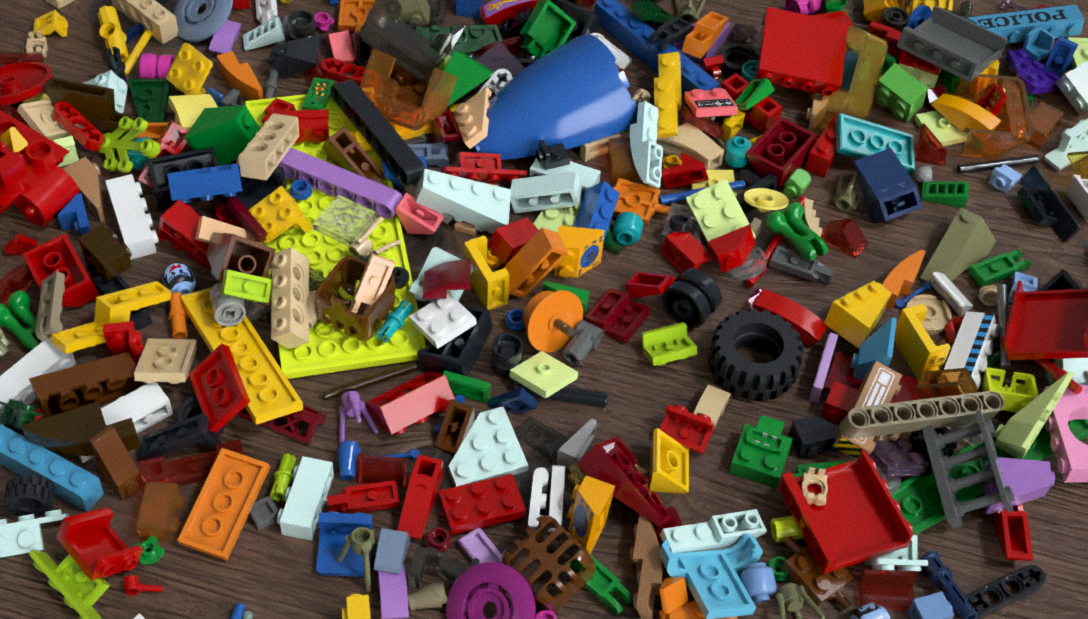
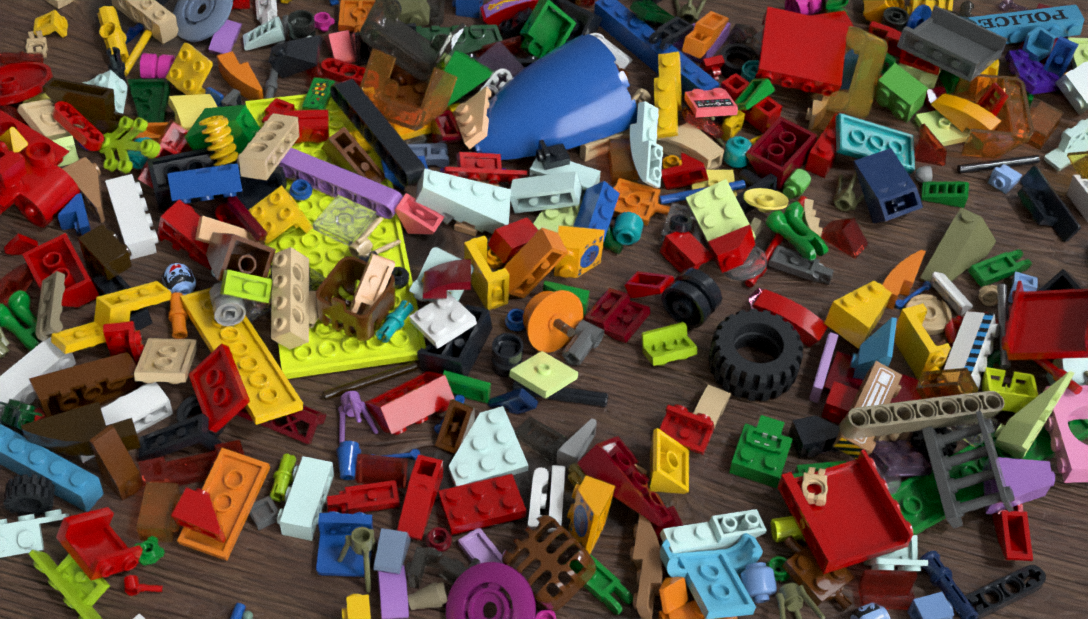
none -> red slope [171,487,226,543]
none -> yellow piece [199,115,239,166]

